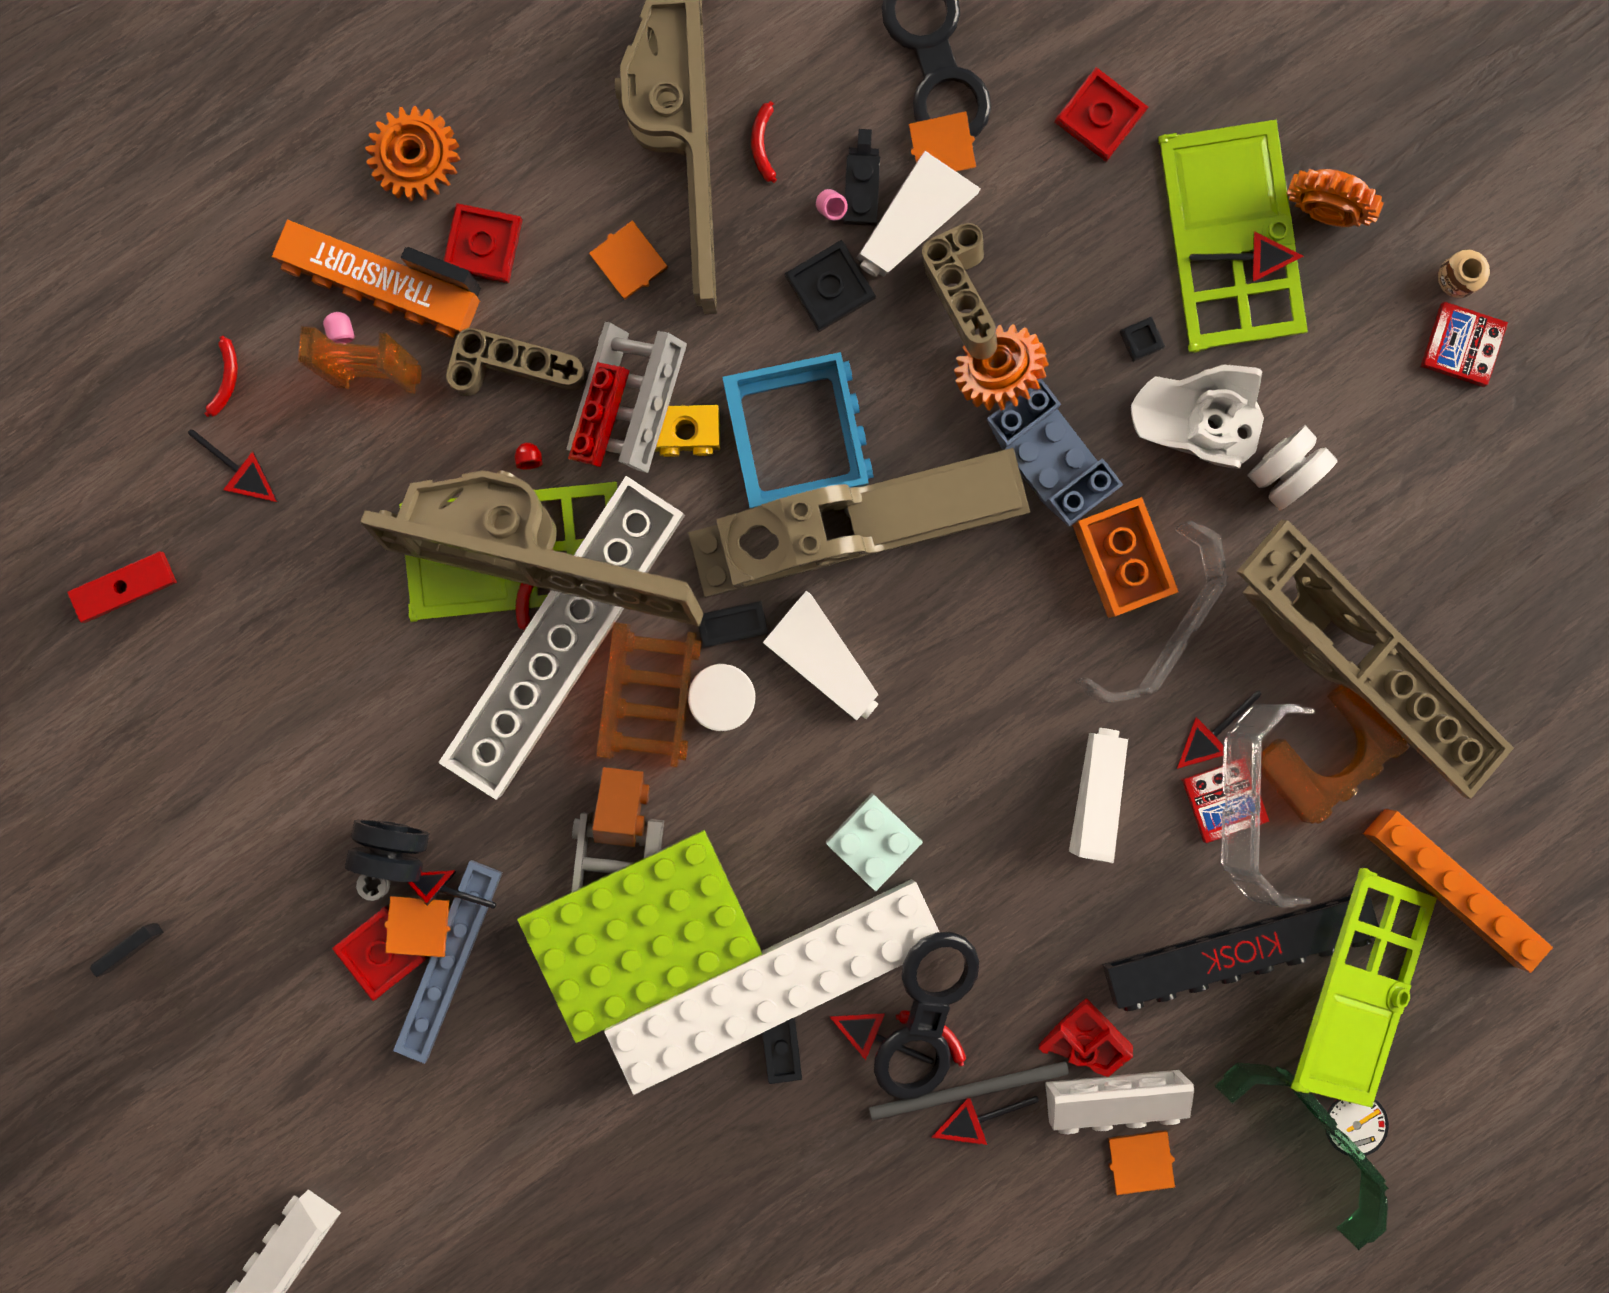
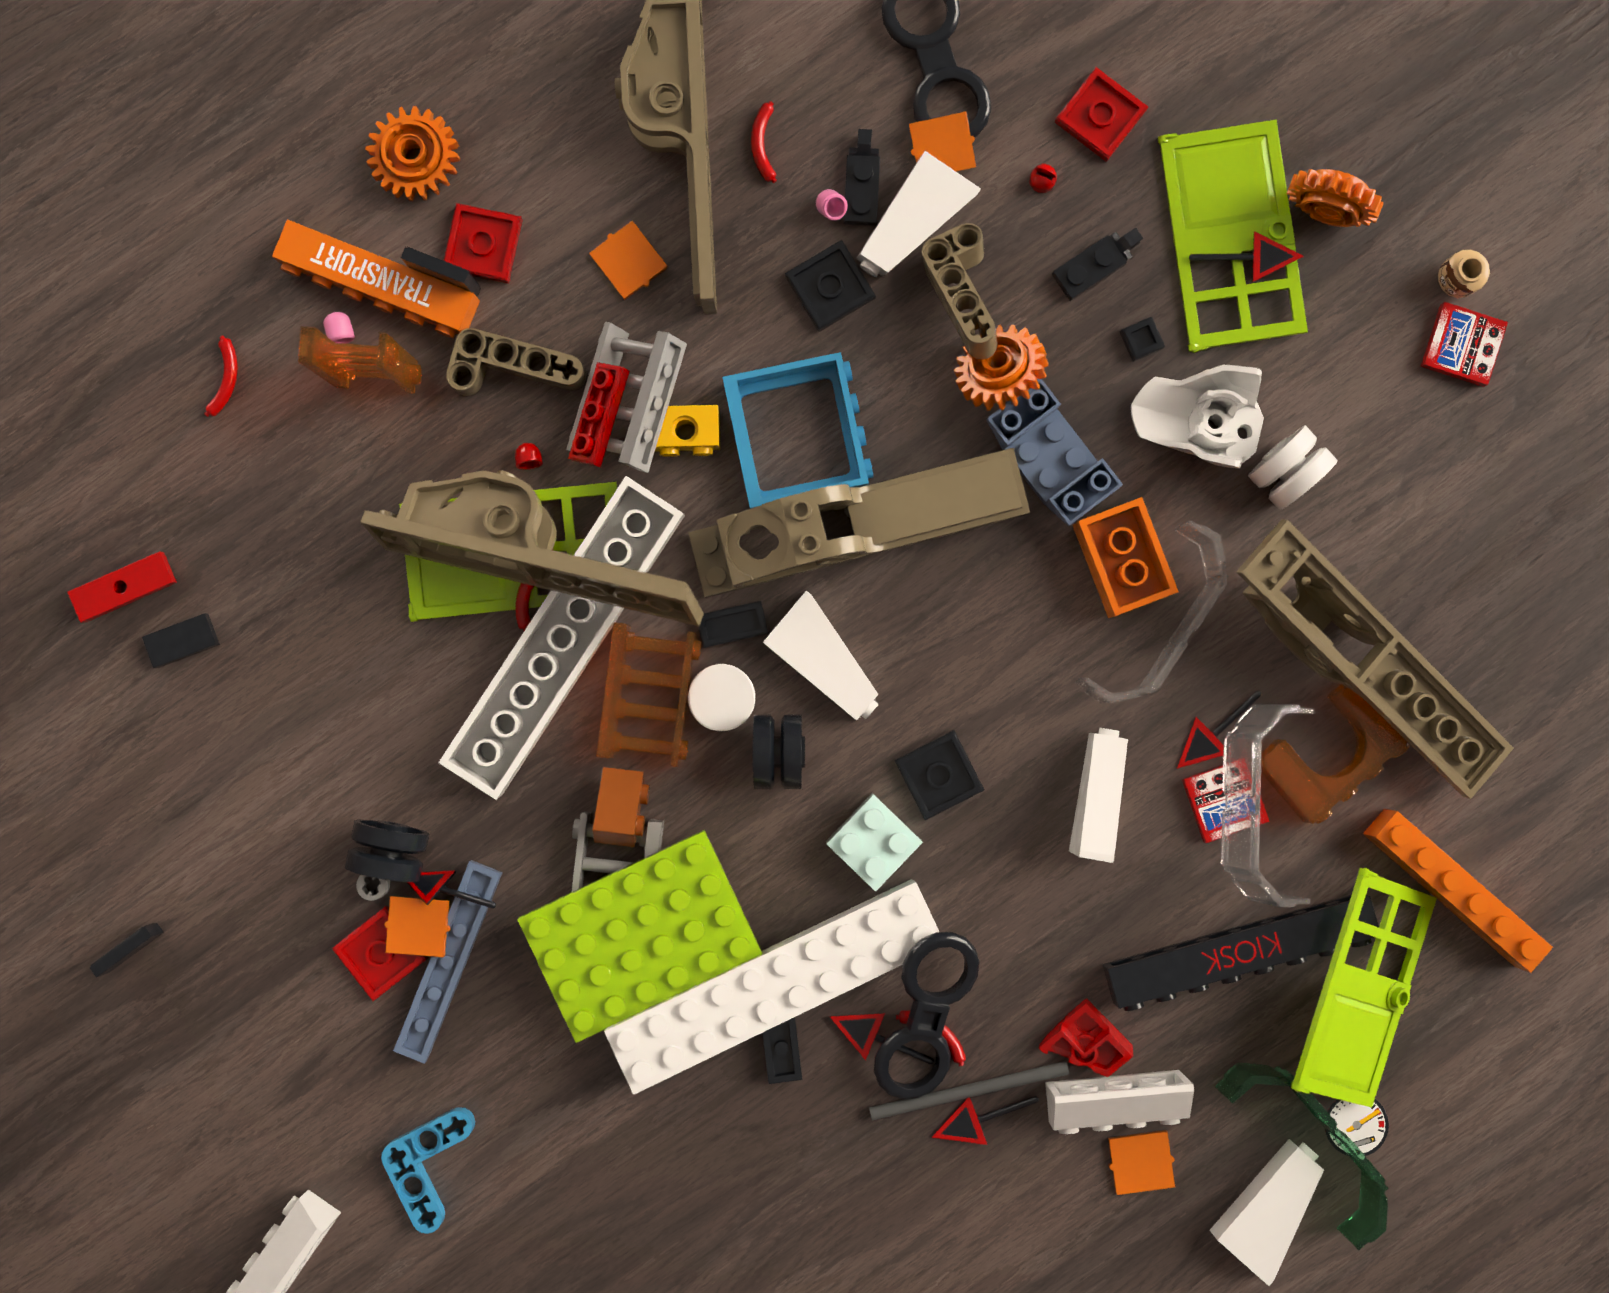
piece [188,429,278,502] -> none
none -> black tile [142,613,220,668]
none -> dark azure beam [381,1107,475,1234]
none -> black wheel [753,715,805,789]
none -> black tile [894,730,985,820]
none -> red hinge [1029,164,1057,193]
none -> black hinge [1052,228,1143,301]
none -> white slope [1210,1139,1324,1286]

